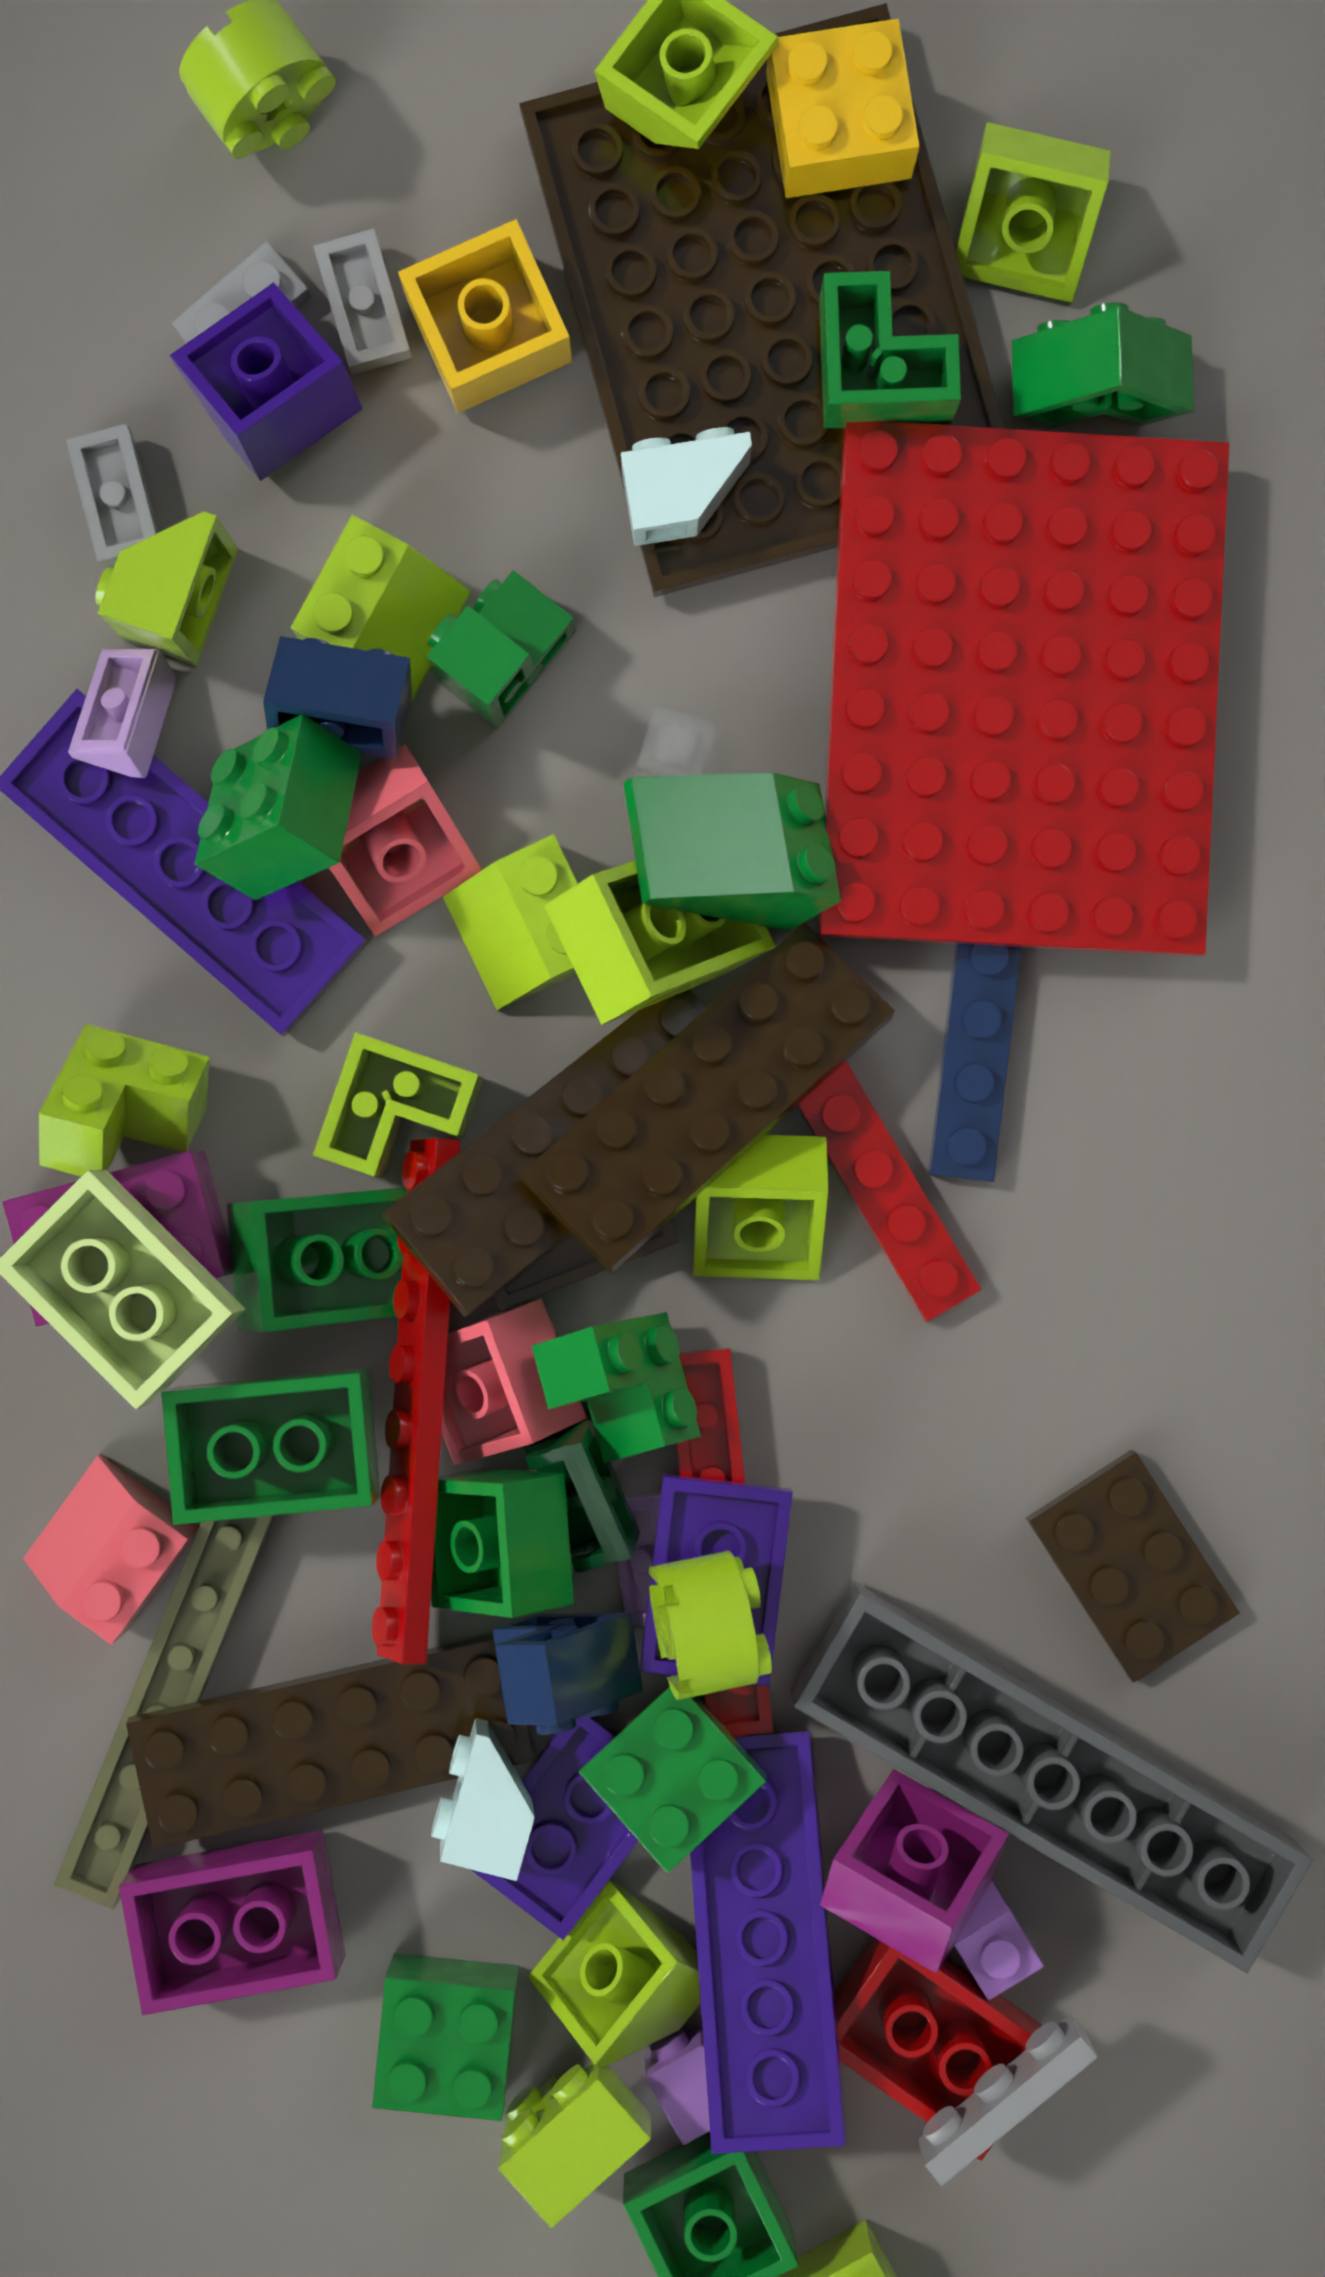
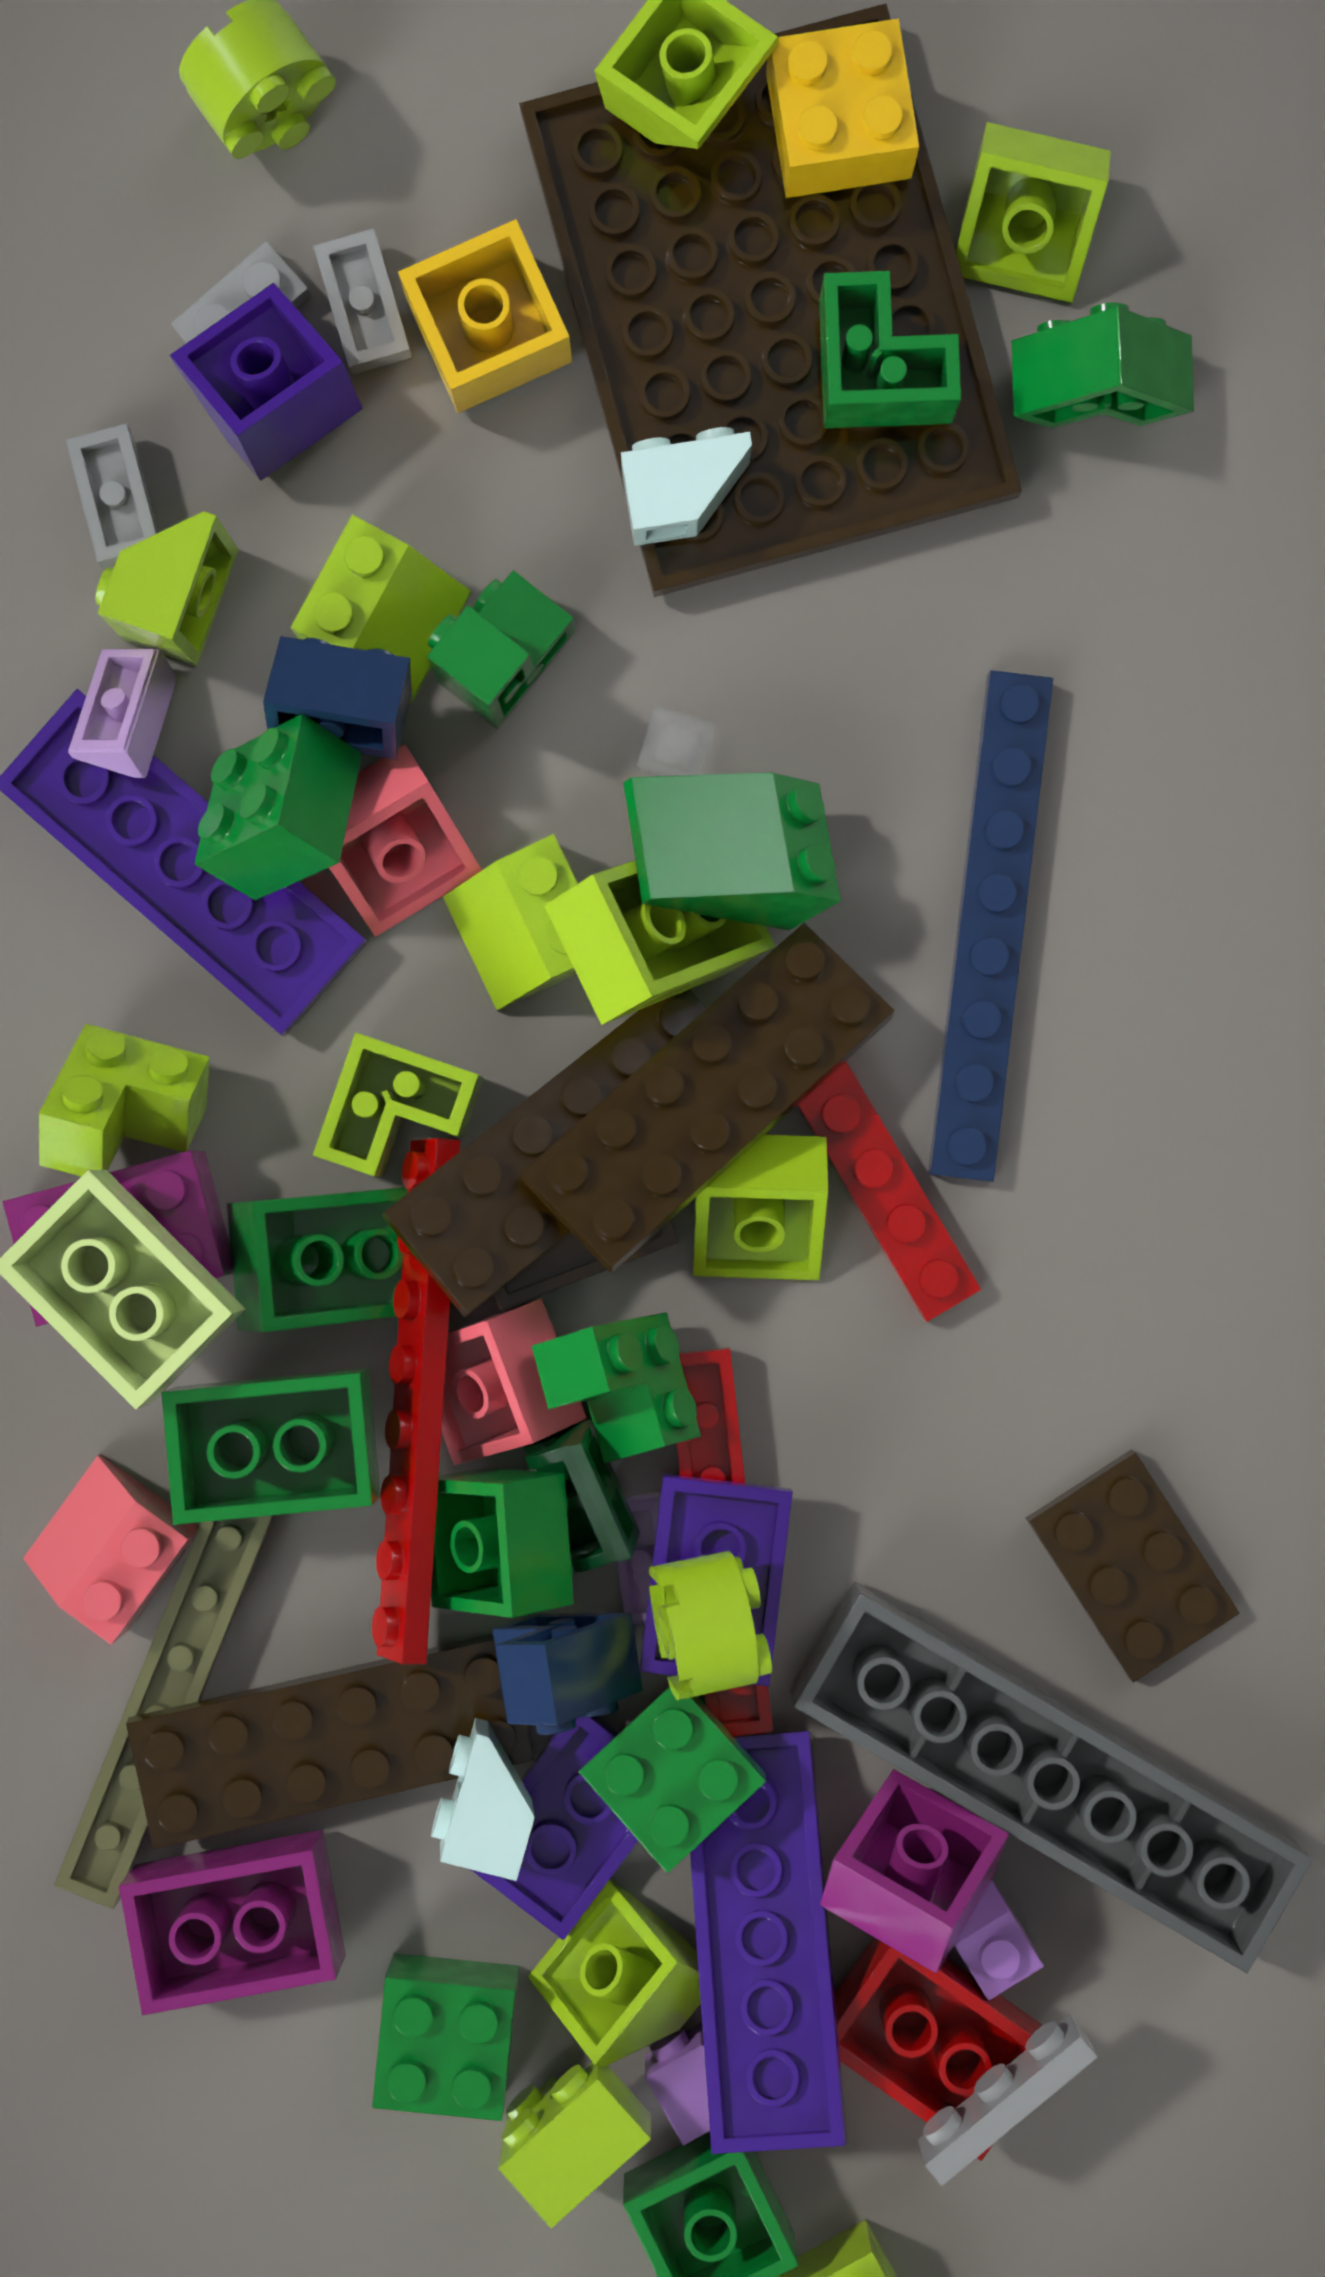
red plate [818,421,1230,957] -> none

